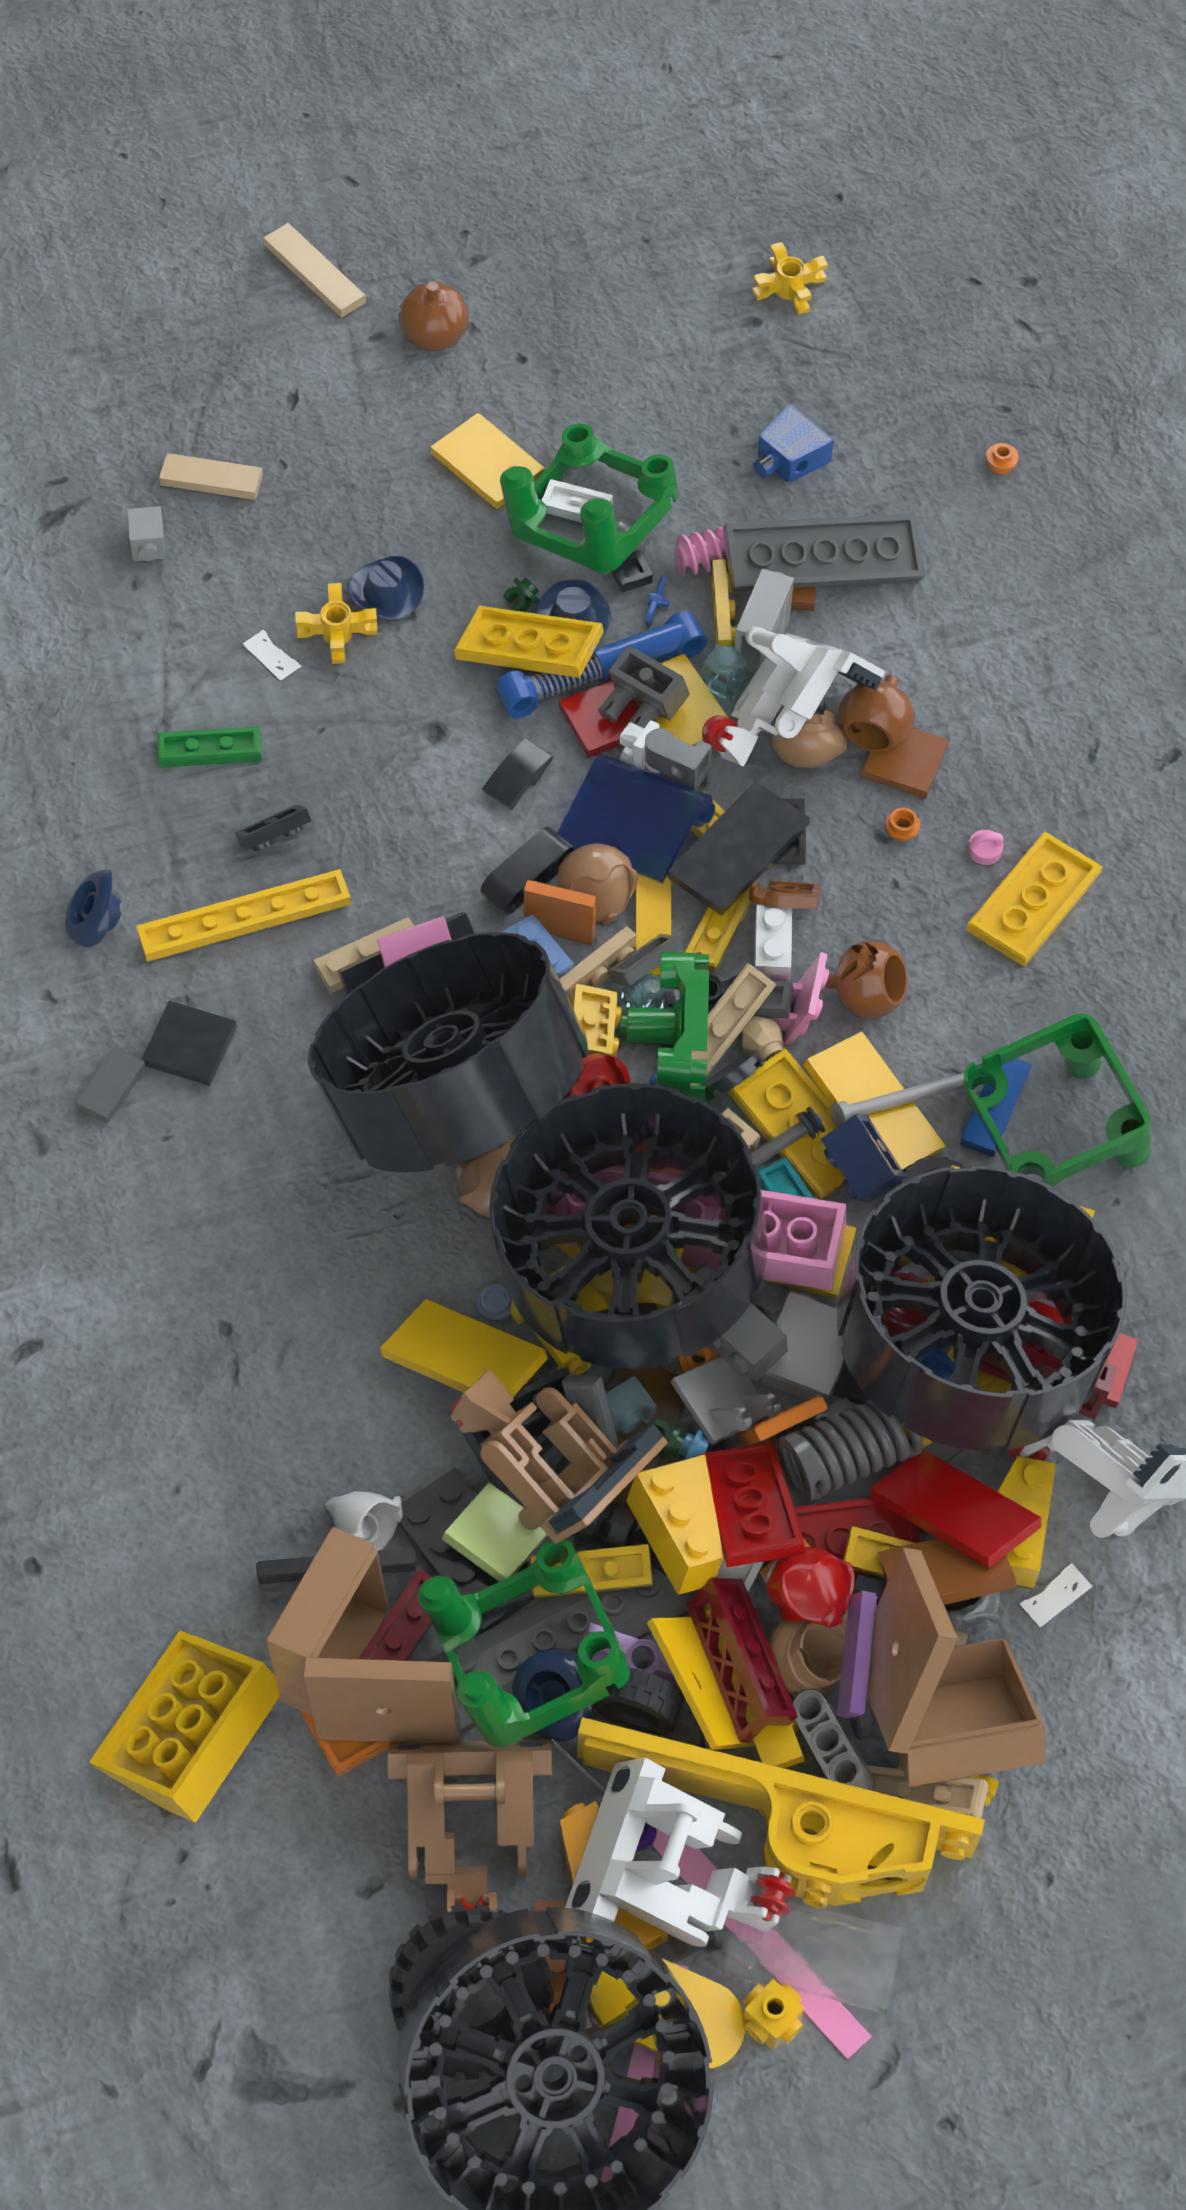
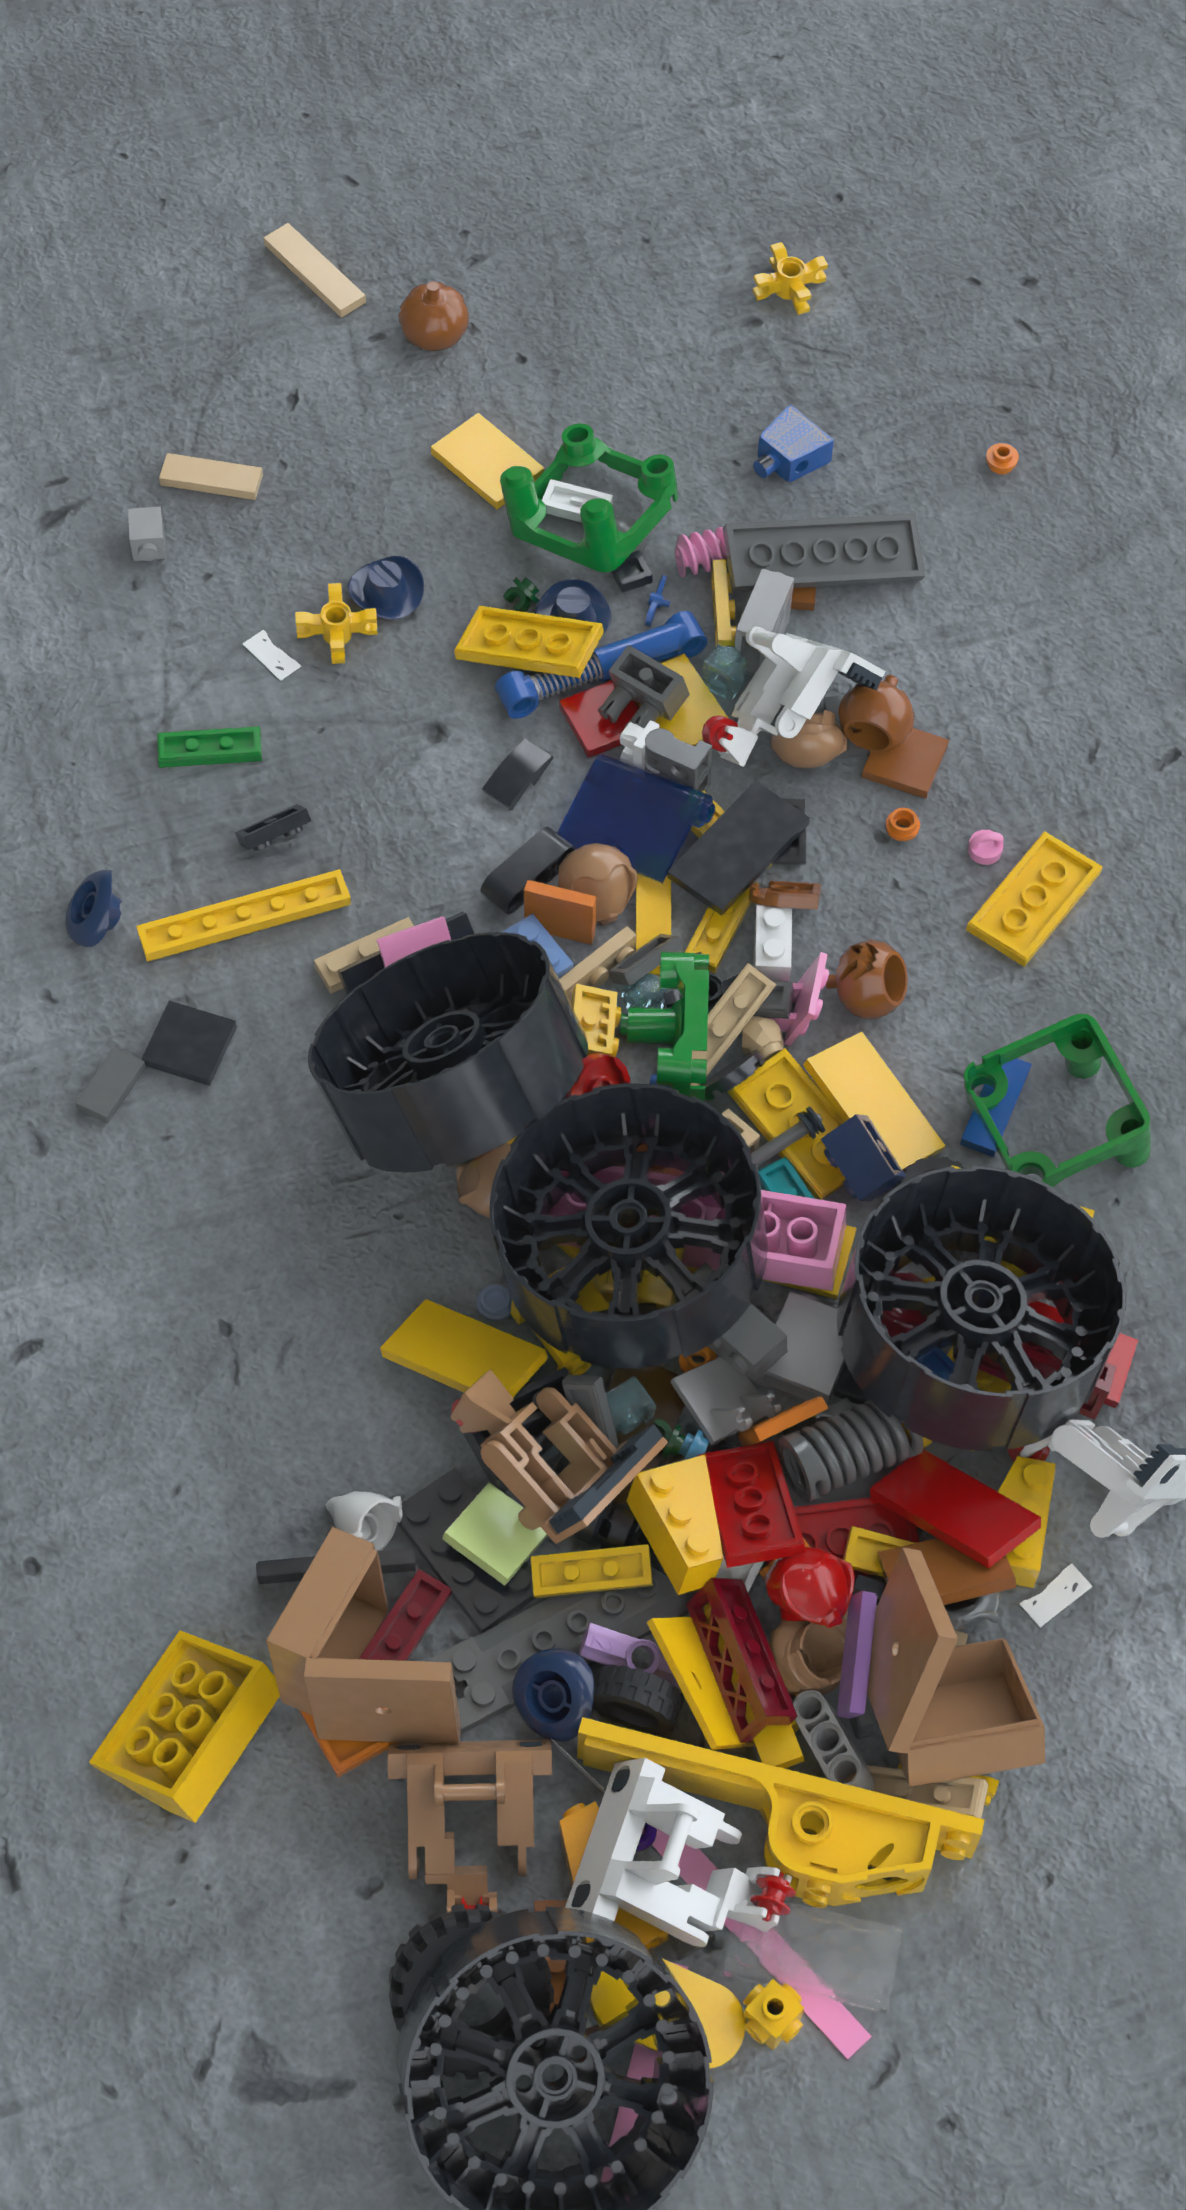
green piece [418,1539,631,1748] -> none
light grey bar [831,1073,964,1127] -> none

